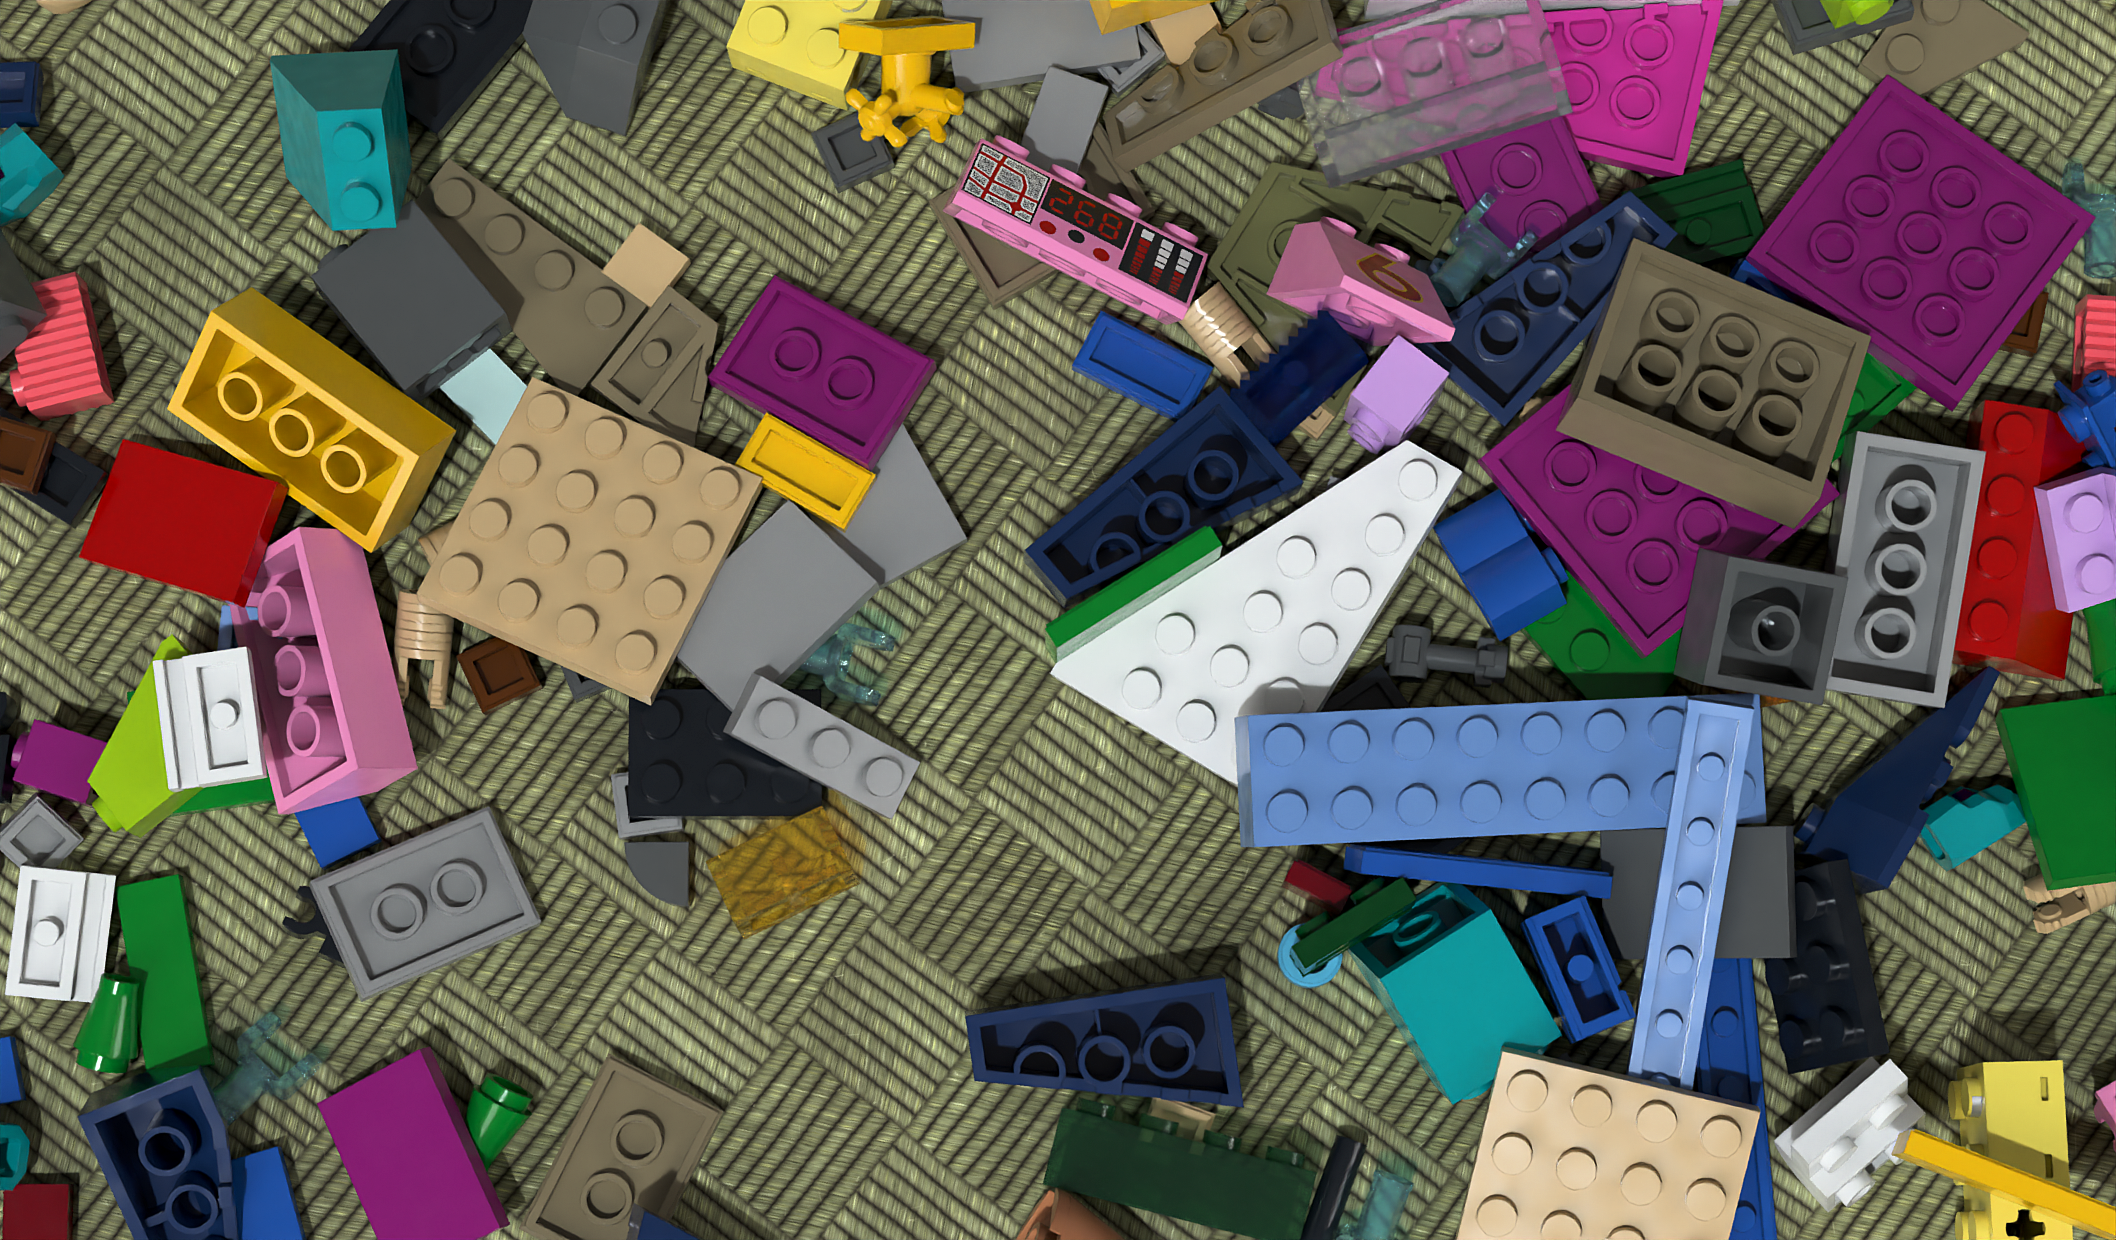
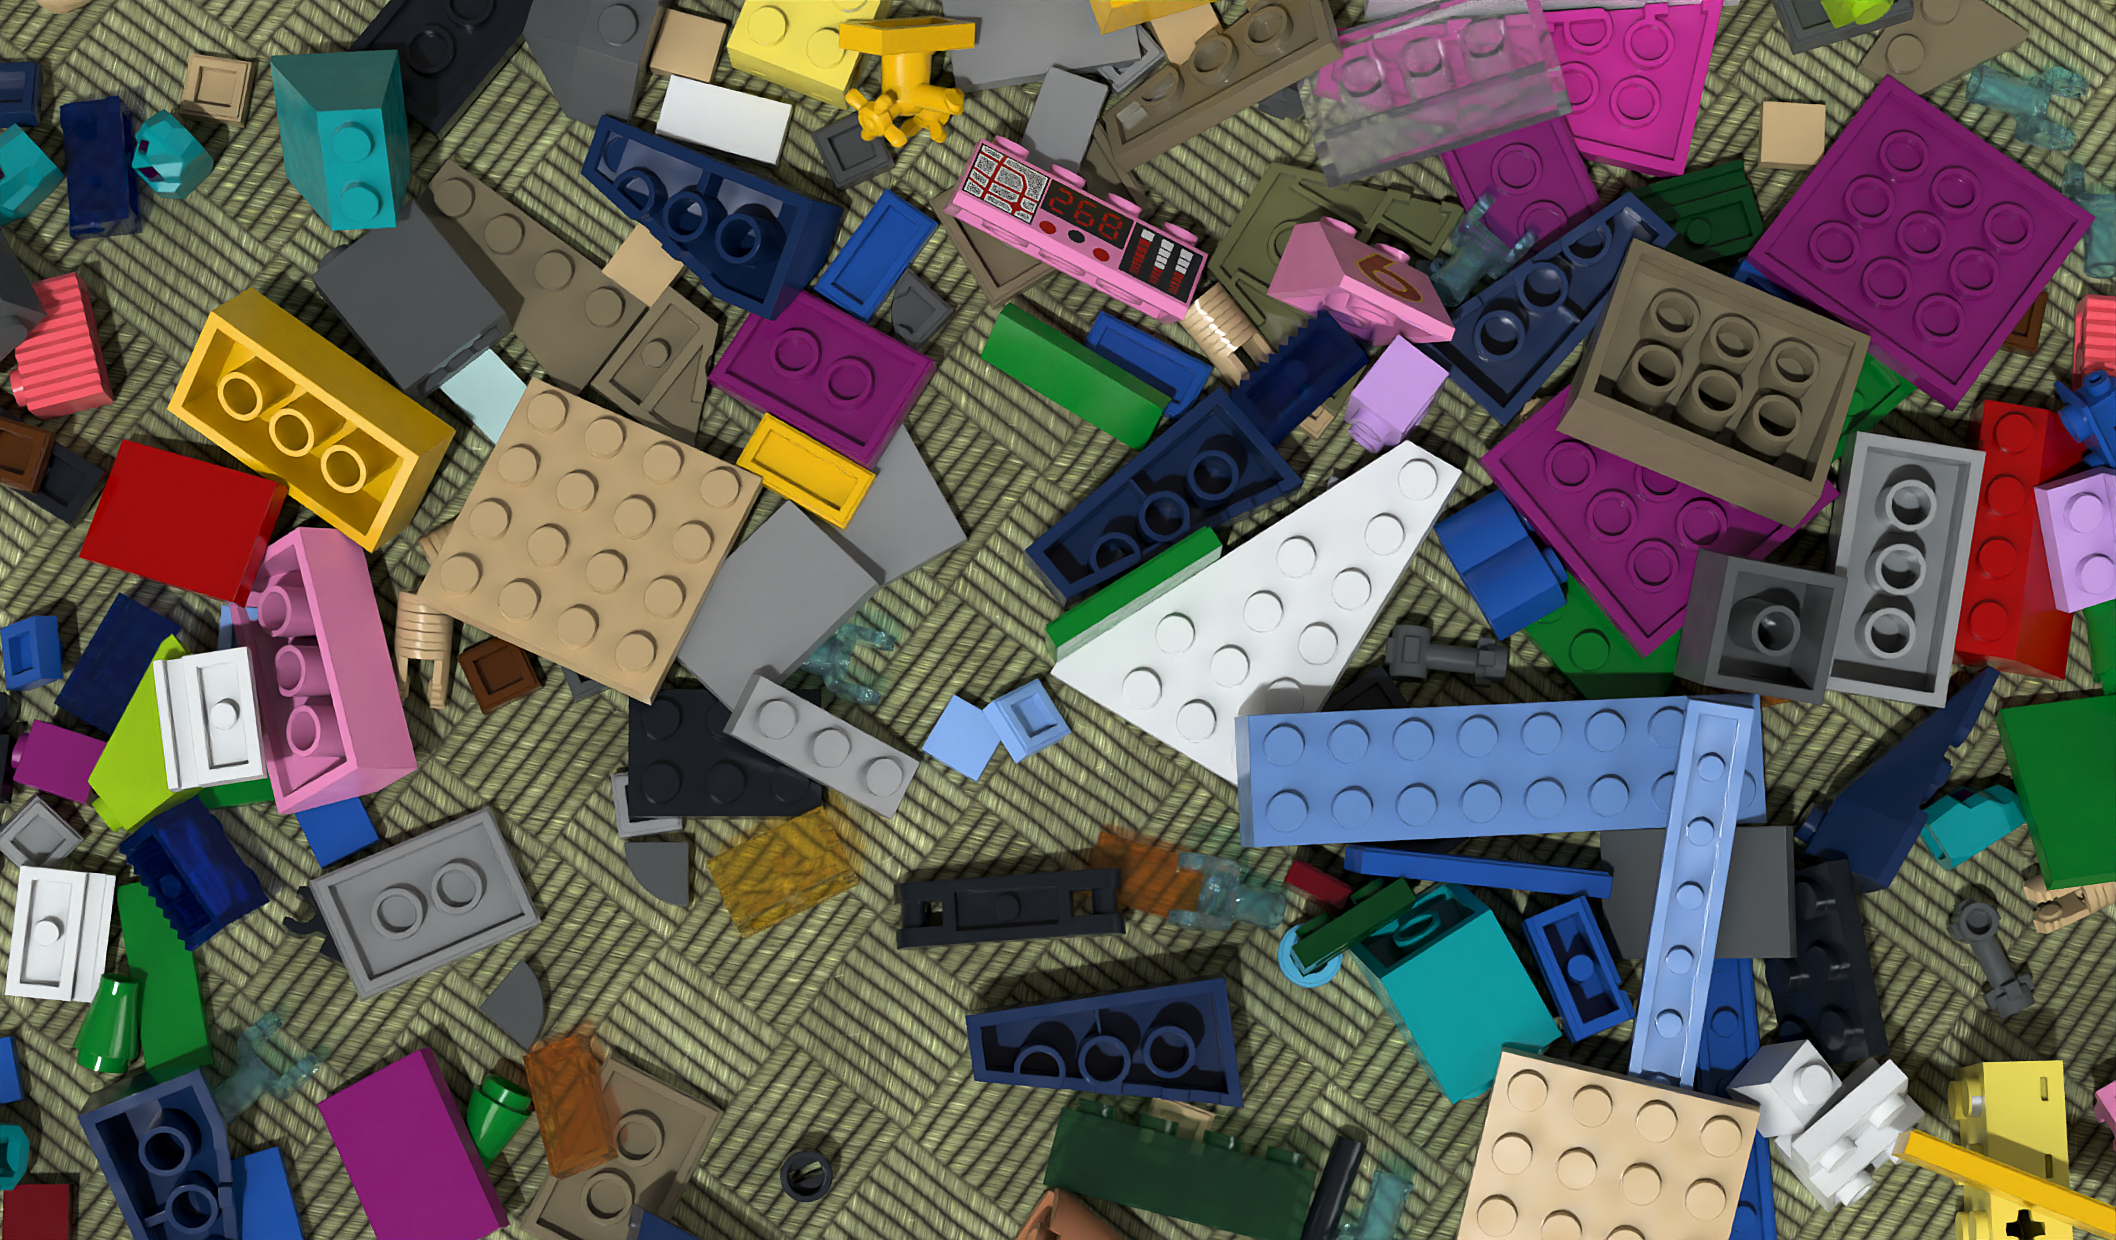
none -> blue plate [0,616,64,691]
none -> clear blue hinge [54,592,182,736]
none -> clear blue hinge [60,95,142,240]
none -> clear blue brick [119,795,270,952]
none -> teal rock [131,109,214,199]
none -> tan tile [179,53,256,128]
none -> dark grey tile [479,959,545,1051]
none -> clear orange tile [522,1033,618,1180]
none -> dark blue wedge [581,114,845,321]
none -> tan tile [649,8,728,85]
none -> white tile [655,75,793,170]
none -> black hinge [780,1147,833,1202]
none -> blue tile [814,188,939,325]
none -> dark grey tile [891,268,954,352]
none -> black plate [894,868,1126,950]
none -> light blue tile [922,695,1002,783]
none -> green tile [980,302,1172,452]
none -> light blue tile [983,678,1071,764]
none -> clear orange tile [1082,831,1223,931]
none -> clear light blue piece [1167,852,1286,931]
none -> white brick [1725,1039,1847,1138]
none -> tan tile [1757,101,1826,171]
none -> dark grey bar [1946,897,2036,1019]
none -> clear light blue piece [1965,64,2089,151]

